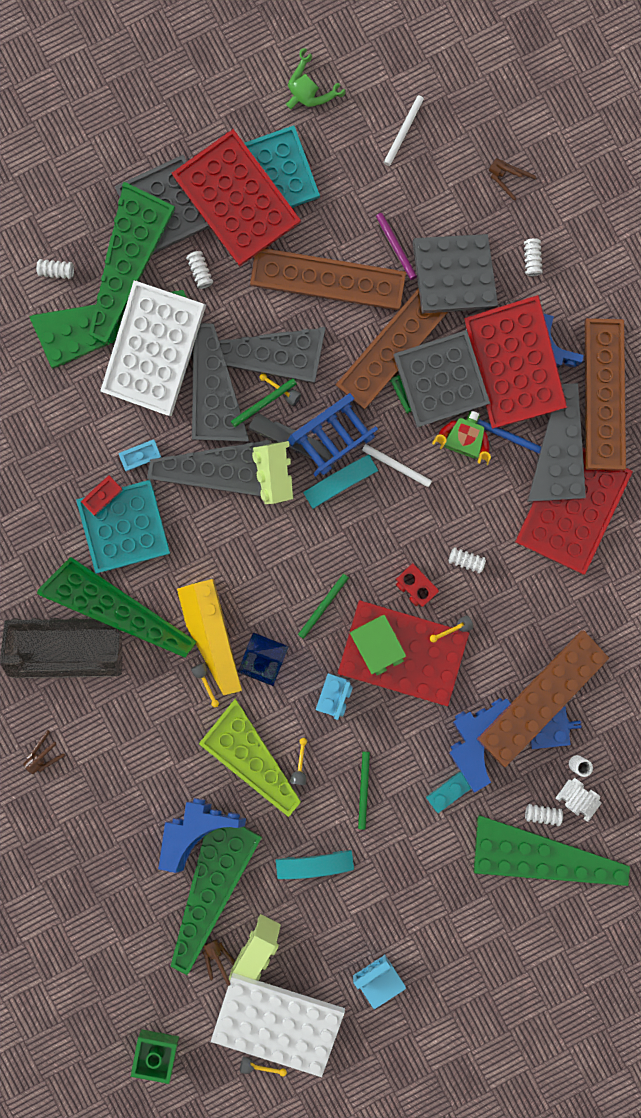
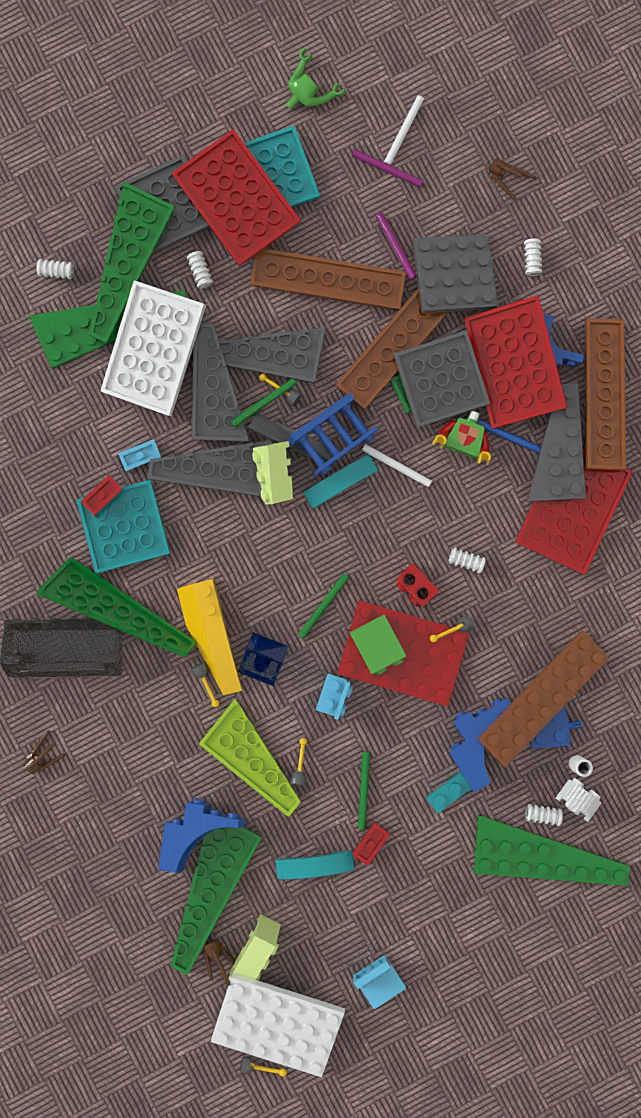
green brick [130,1029,179,1084] -> none
none -> magenta bar [352,149,423,187]
none -> red plate [352,822,390,866]

